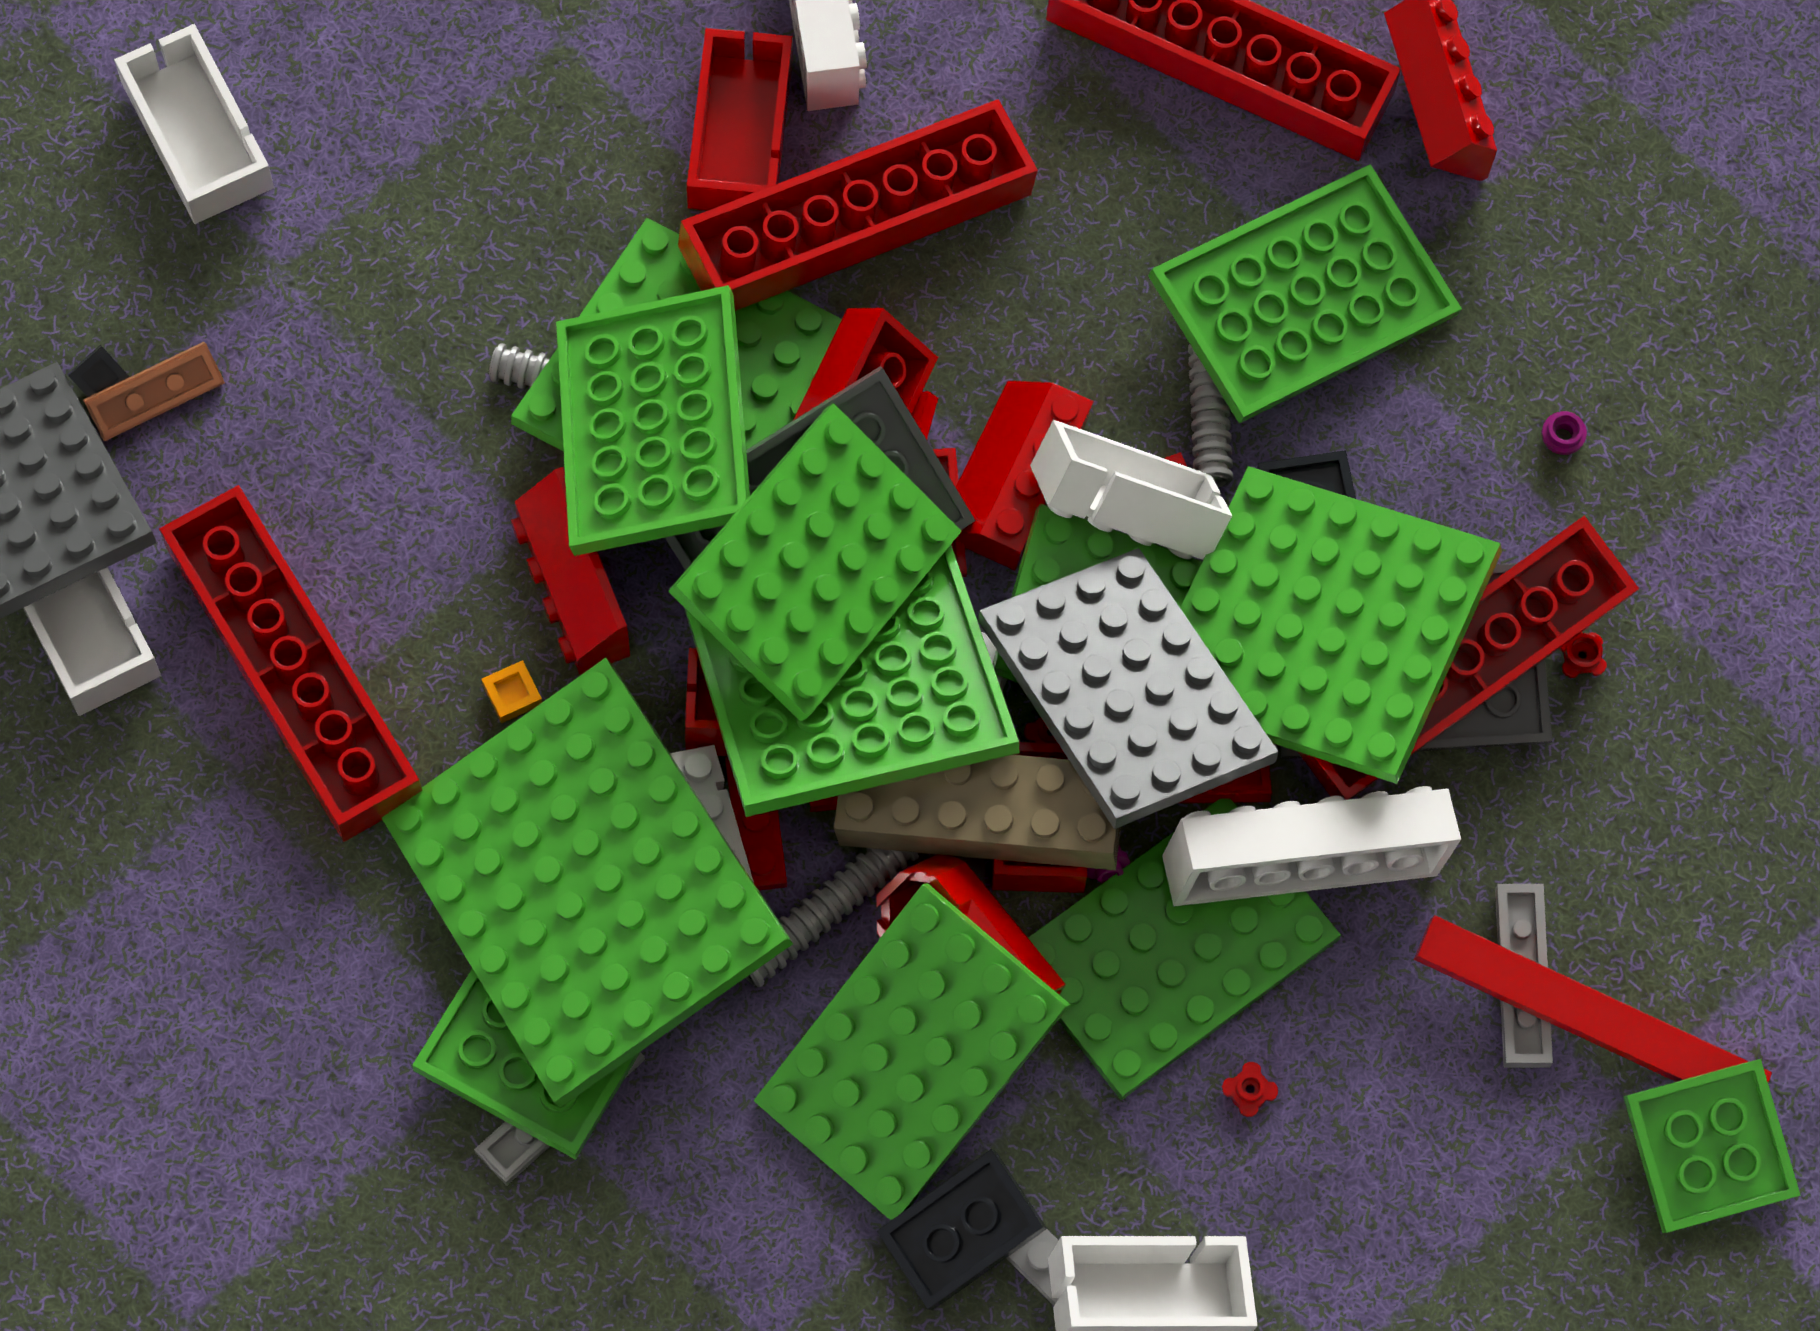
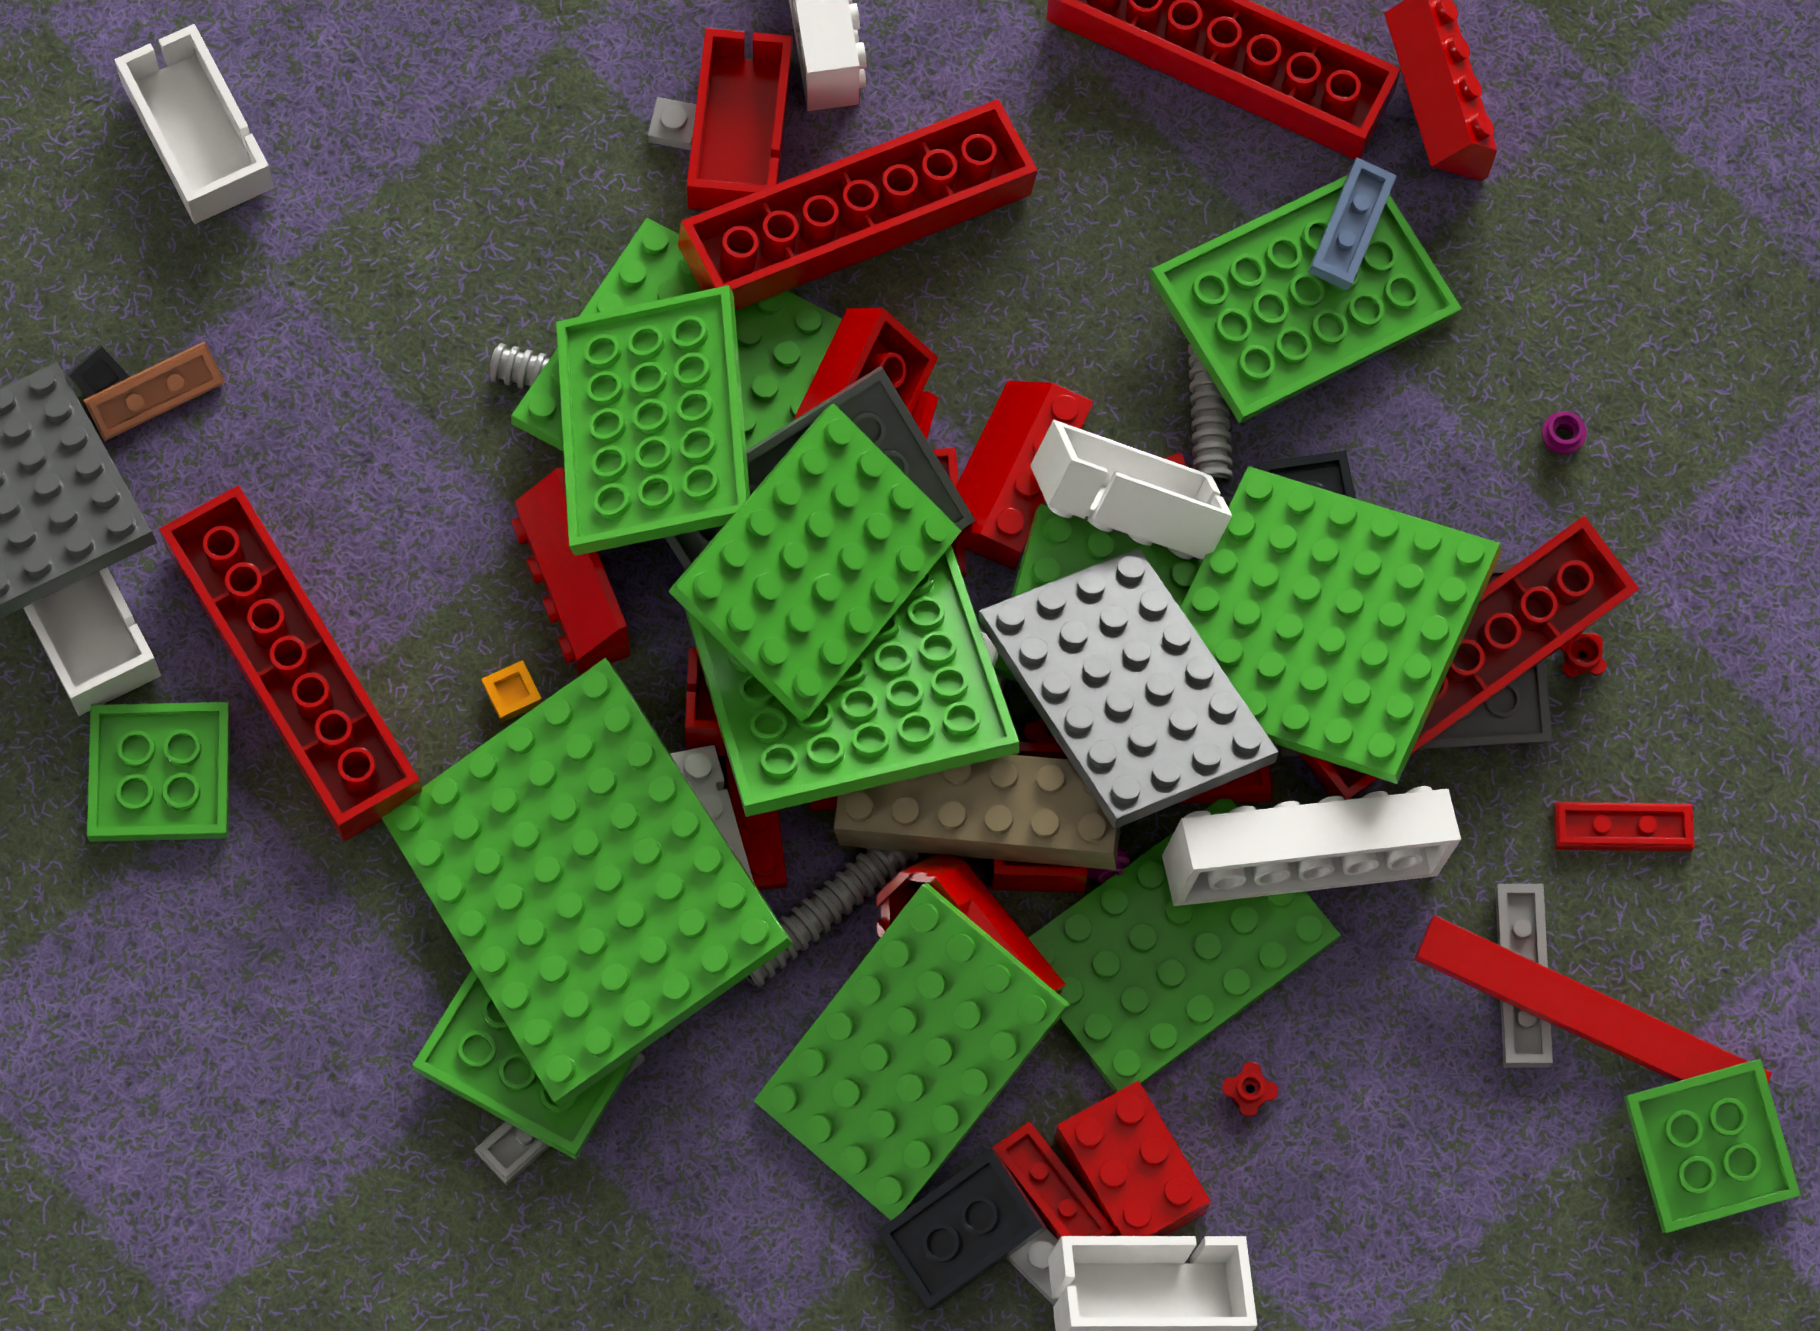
none -> bright green plate [87,702,231,842]
none -> light grey plate [648,97,696,150]
none -> red plate [992,1121,1115,1240]
none -> red brick [1055,1080,1211,1236]
none -> sand blue plate [1307,158,1397,291]
none -> red tile [1553,802,1694,852]

